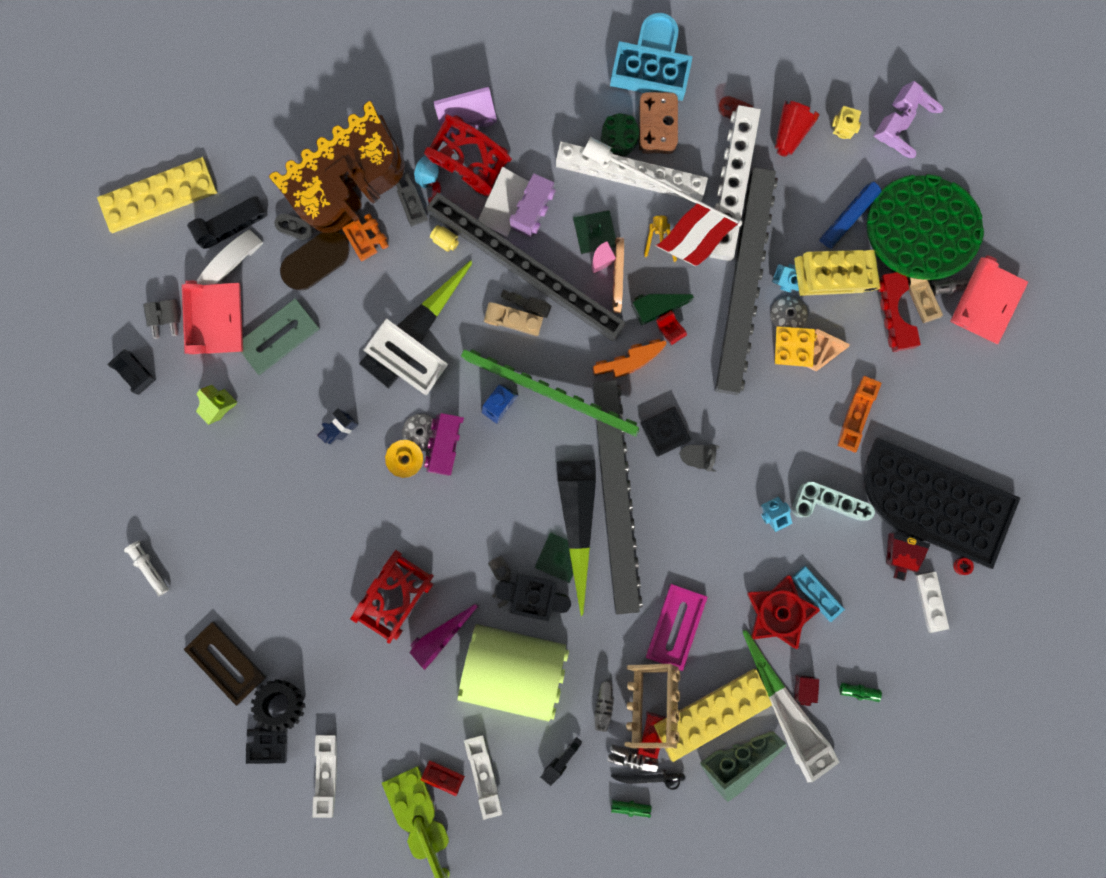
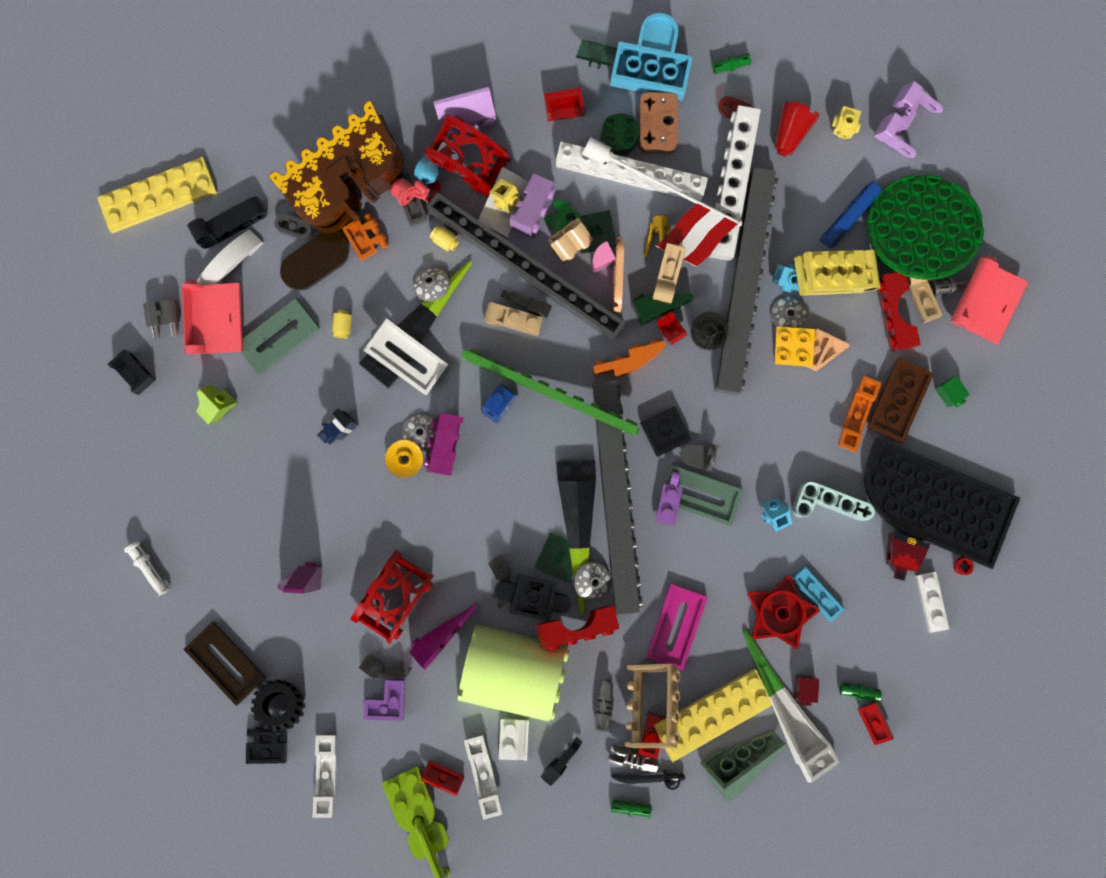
none -> magenta wedge [277,562,322,594]
none -> light yellow brick [331,310,352,339]
none -> clear smoke piece [359,654,413,679]
none -> medium lavender plate [364,679,405,721]
none -> coral piece [390,178,430,206]
none -> light grey dish [413,267,450,301]
none -> light yellow brick [489,179,522,213]
none -> white plate [499,718,529,761]
none -> red arch [536,605,620,651]
none -> red panel [544,88,585,122]
none -> green plate [544,200,582,234]
none -> tan brick [548,218,594,261]
none -> light grey dish [574,562,611,601]
none -> clear green piece [576,40,617,69]
none -> tan plate [652,243,686,304]
none -> medium lavender plate [655,472,683,526]
none -> sand green piece [658,464,743,526]
none -> clear smoke cylinder [690,312,729,351]
none -> green pin [712,53,751,74]
none -> red plate [858,701,894,745]
none -> reddish brown plate [867,358,934,443]
none -> green brick [935,376,970,407]

